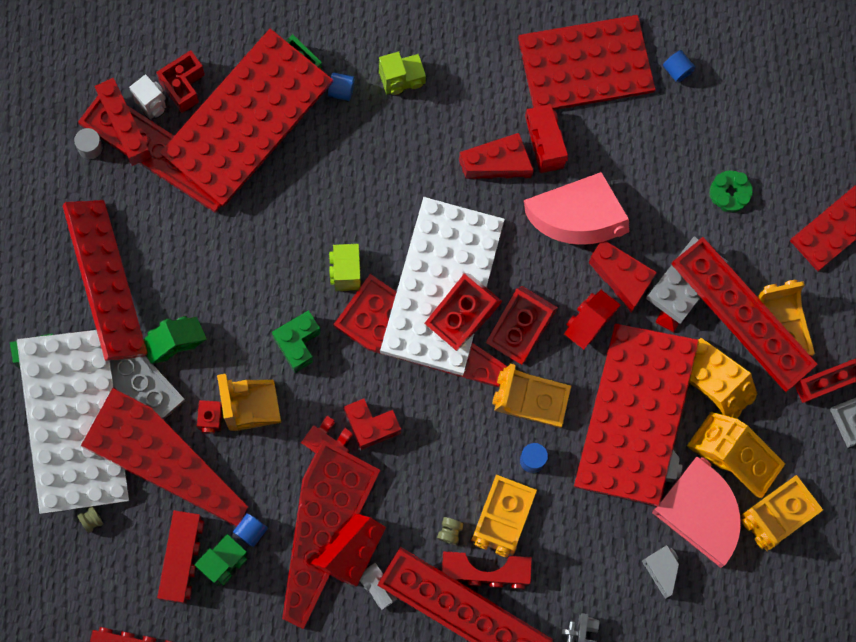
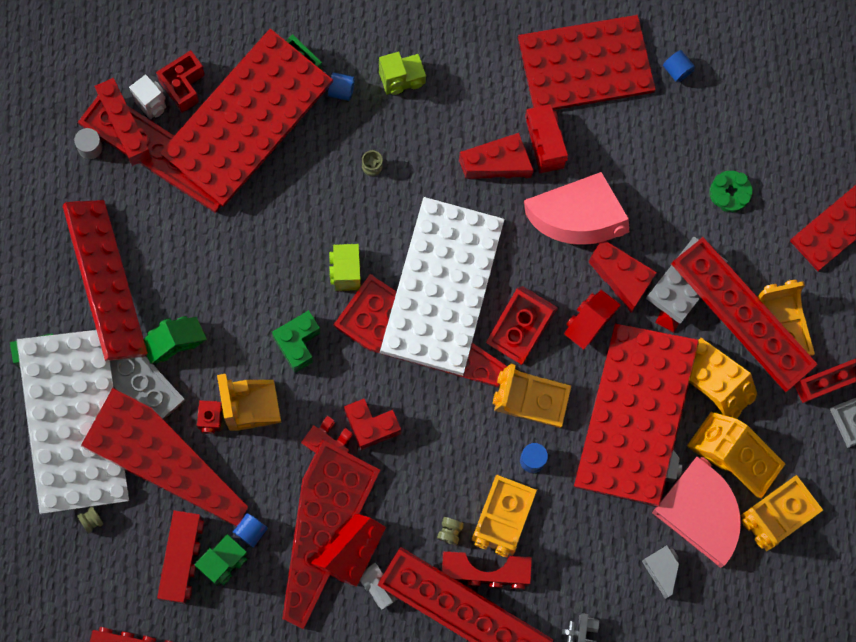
red slope [424,273,502,351] -> none
none -> olive wheel [362,150,383,176]

